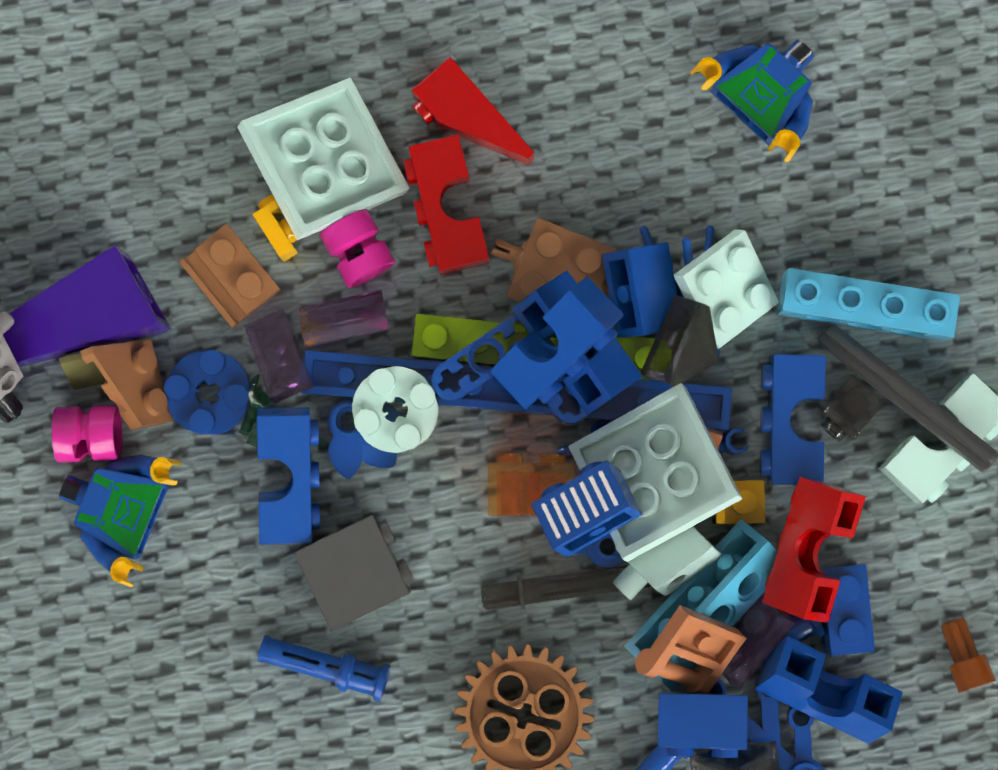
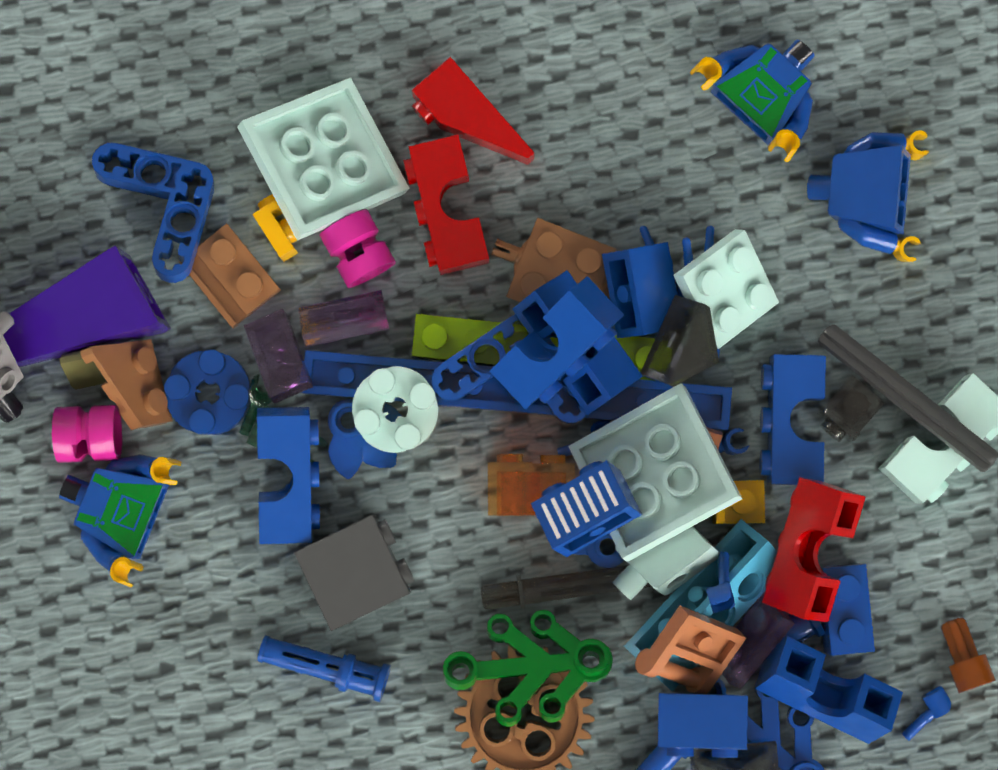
medium azure brick [776,268,960,342] -> none
none -> blue beam [92,143,214,283]
none -> green plant [443,610,613,727]
none -> blue hand [706,552,735,613]
none -> blue torso [807,130,929,262]
none -> blue hand [902,686,951,741]

